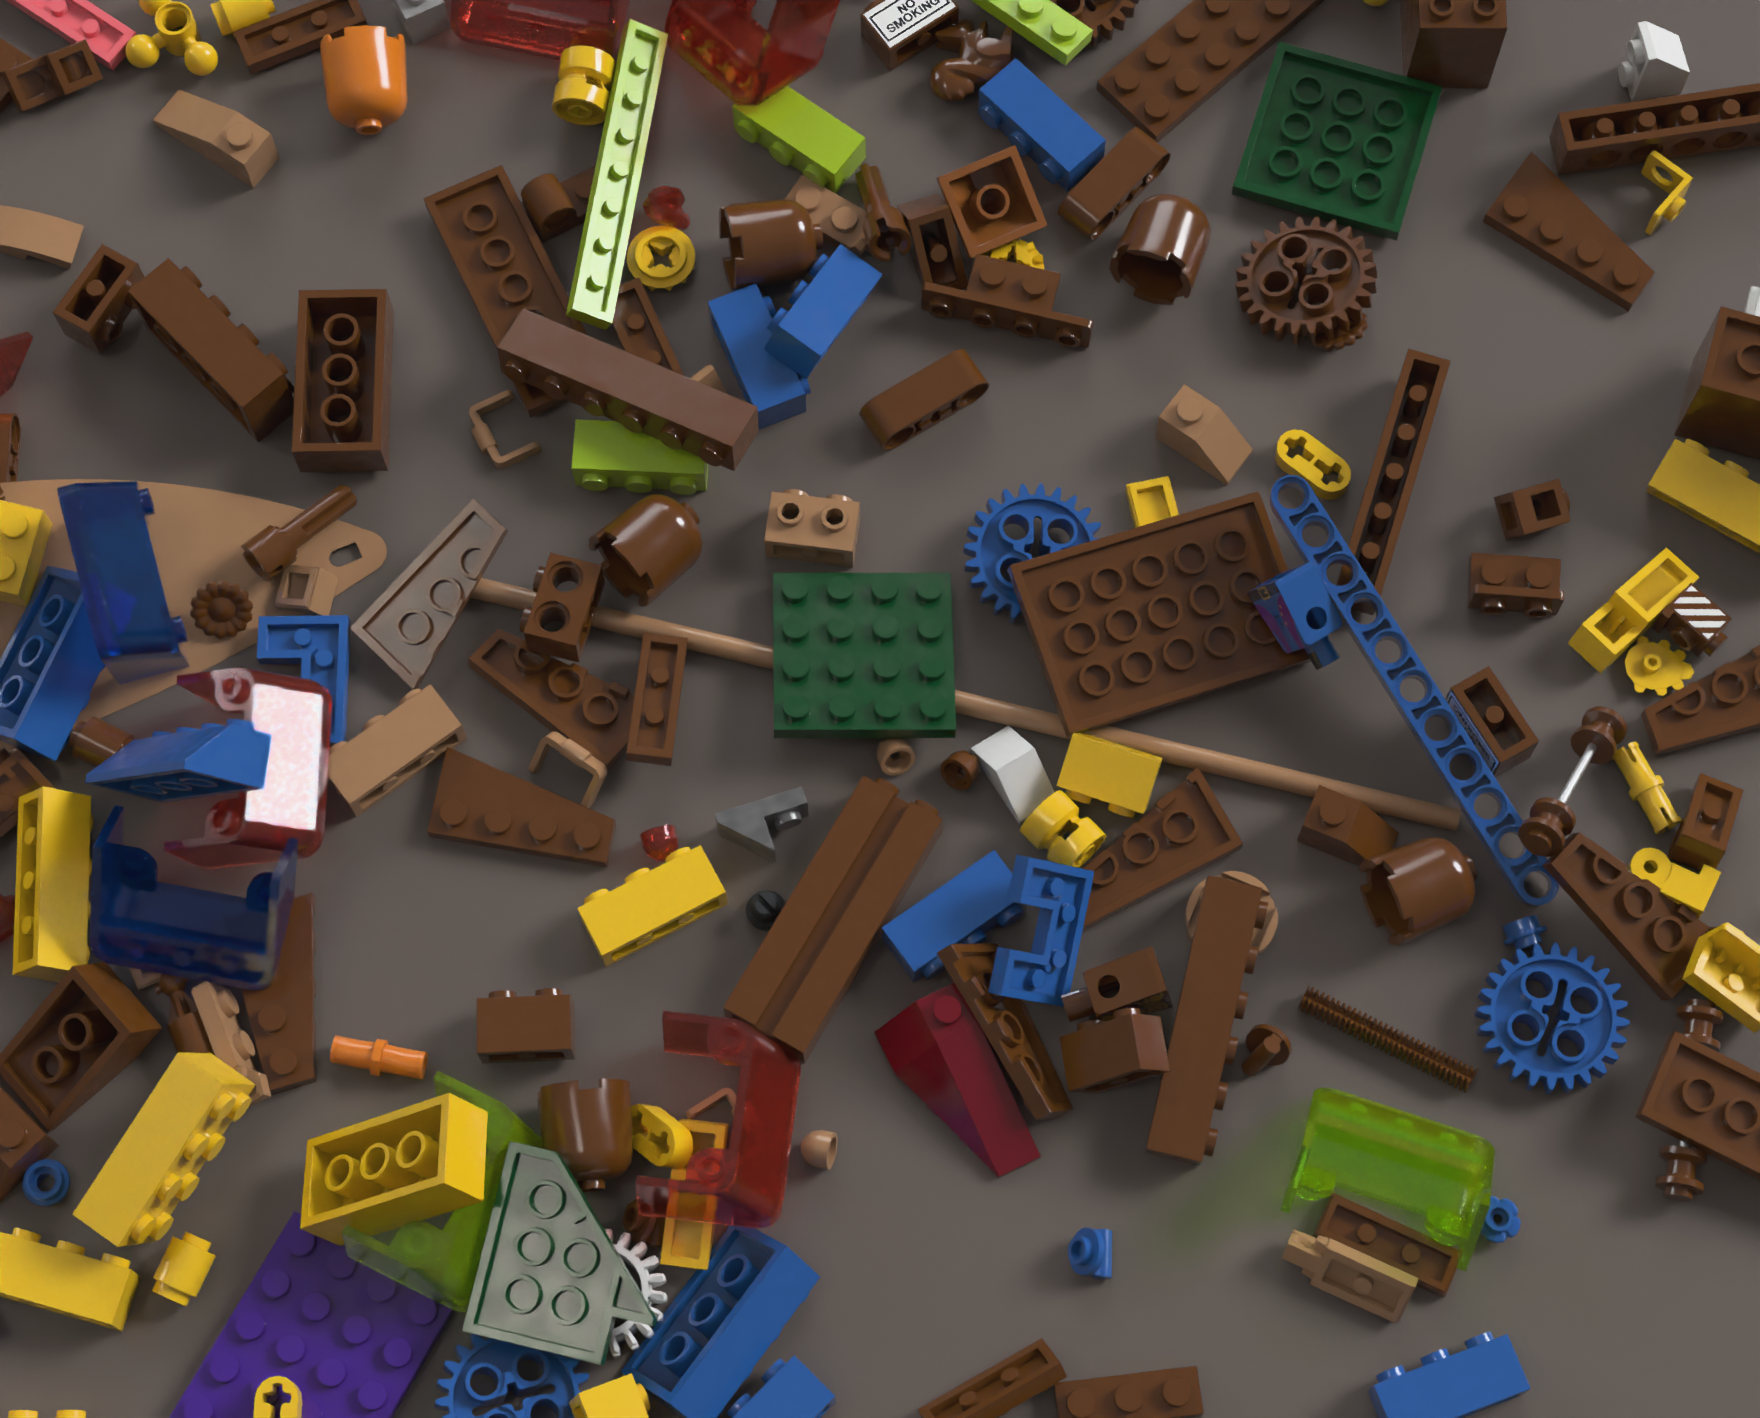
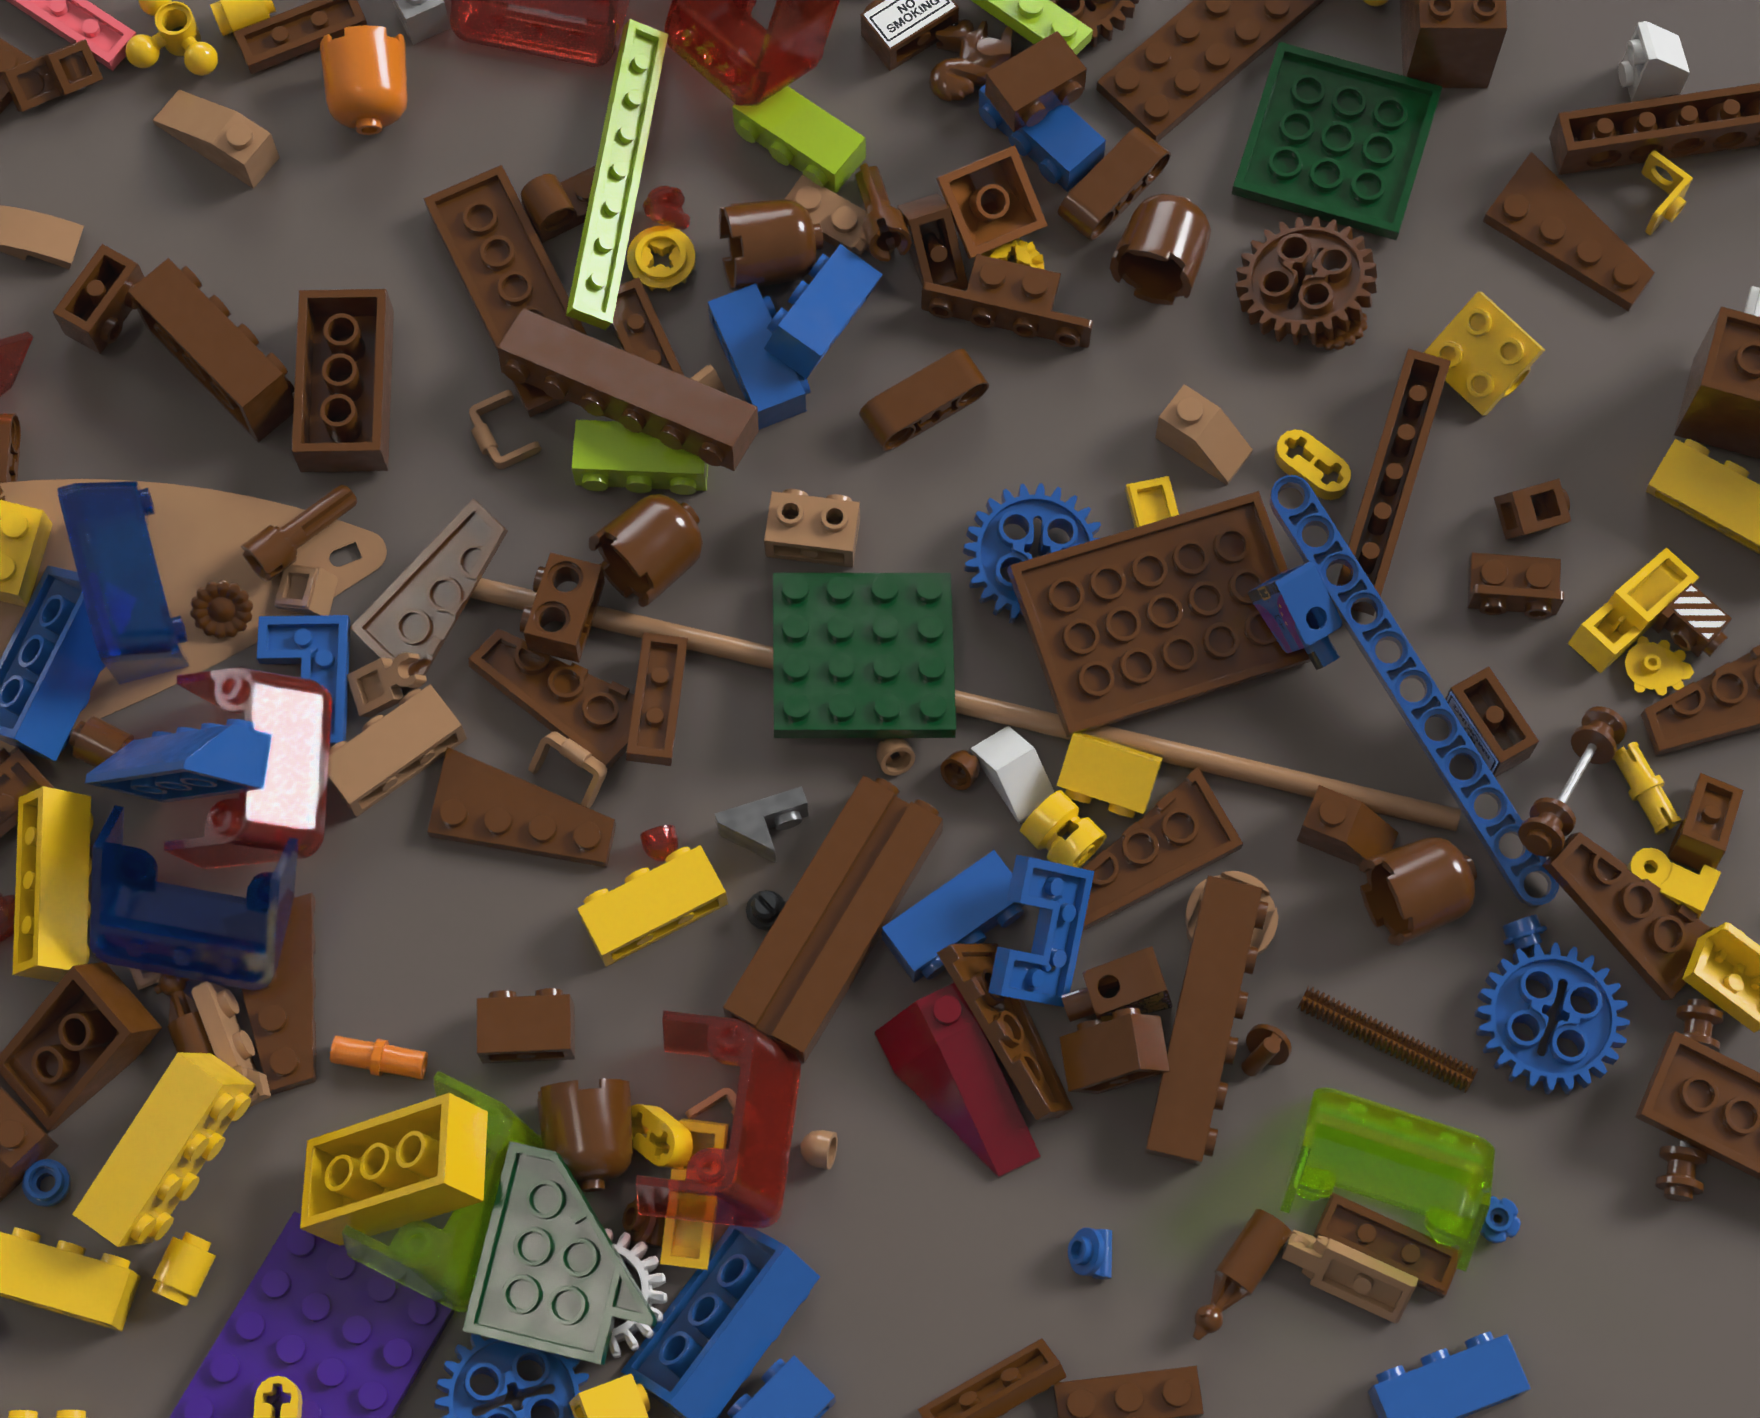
yellow wheel [552,46,616,126] -> none
none -> medium nougat plate [347,653,427,717]
none -> reddish brown brick [985,31,1087,132]
none -> reddish brown wheel [1193,1209,1292,1341]
none -> yellow plate [1423,291,1545,416]

